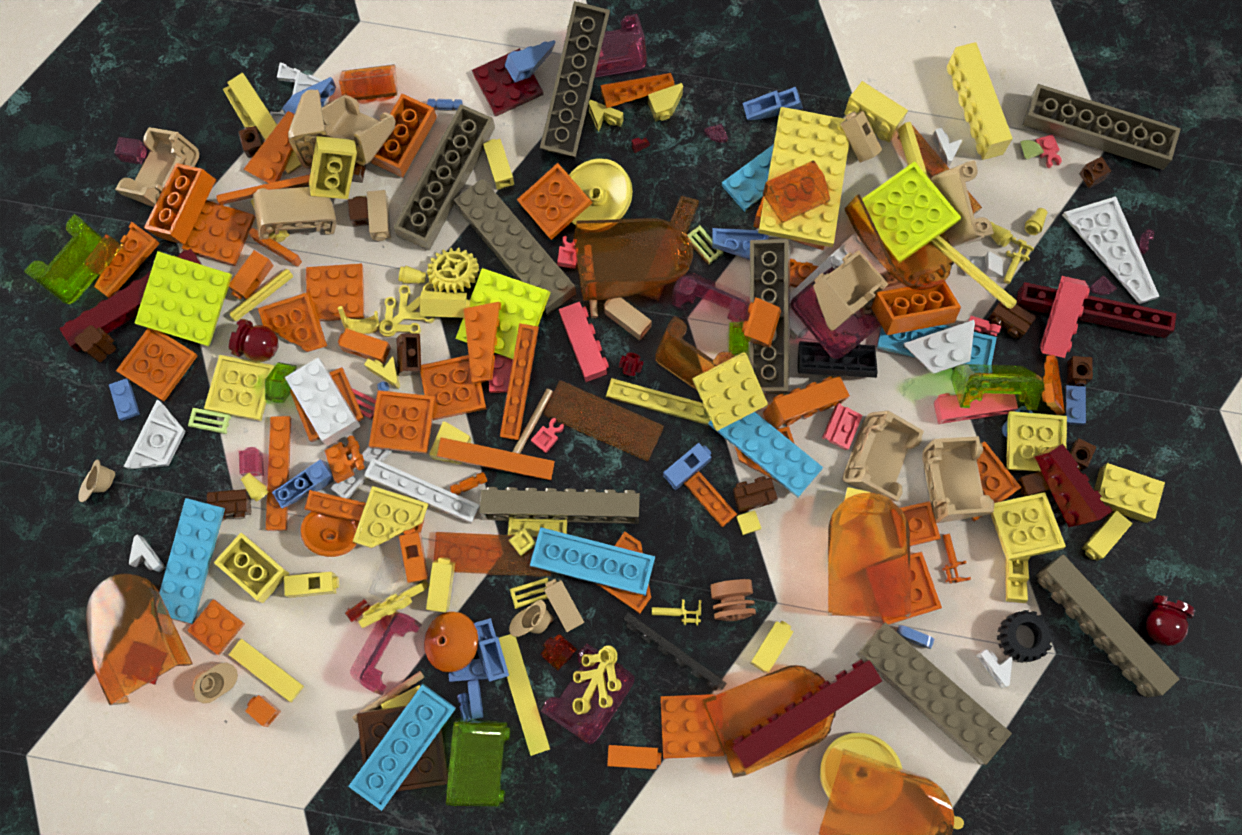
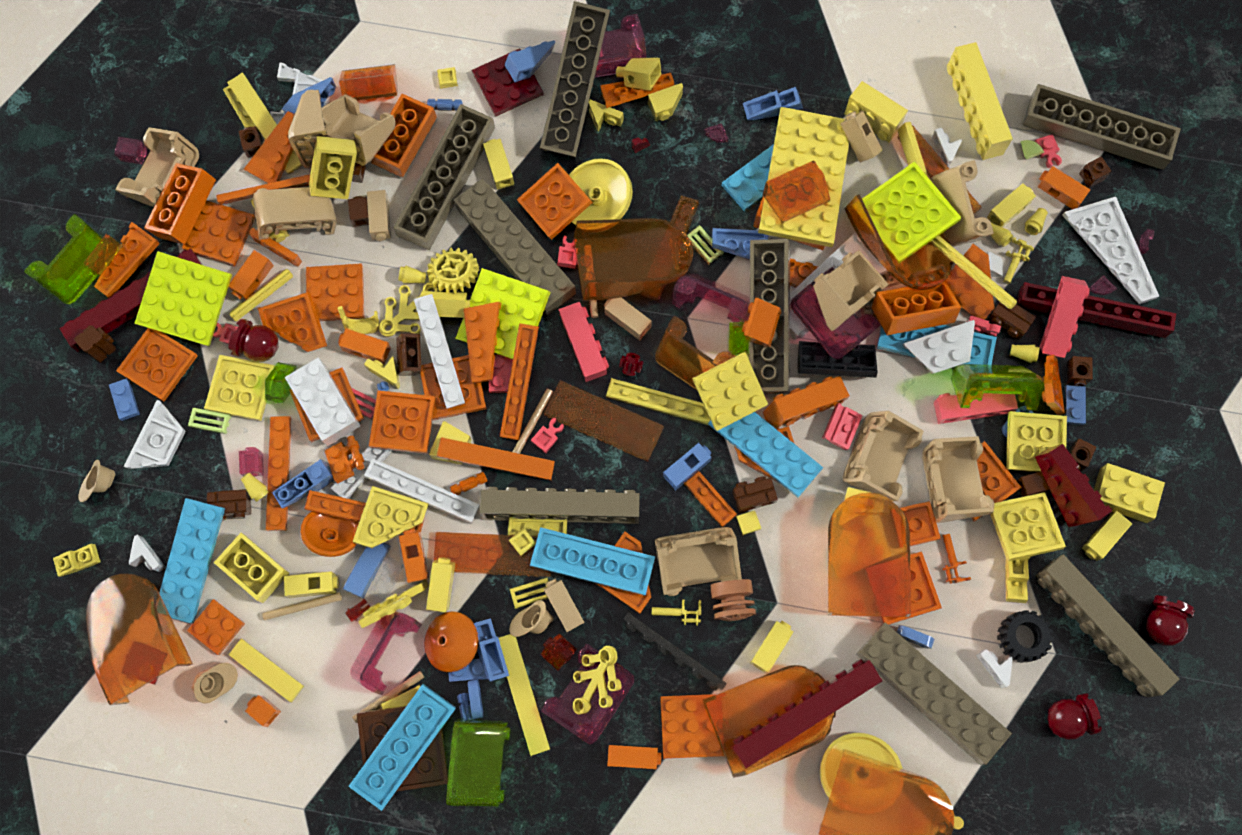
none -> light yellow slope [53,544,100,577]
none -> coral plate [213,323,238,344]
none -> tan bar [262,593,342,621]
none -> medium blue slope [343,543,391,599]
none -> white plate [414,294,466,409]
none -> light yellow tile [437,67,458,89]
none -> light yellow torso [616,58,661,91]
none -> tan windscreen [655,527,742,596]
none -> orange plate [944,243,995,320]
none -> light yellow brick [987,183,1036,227]
none -> light yellow cone [1010,344,1040,363]
none -> orange brick [1038,166,1090,209]
none -> dark red tile [1048,693,1102,740]

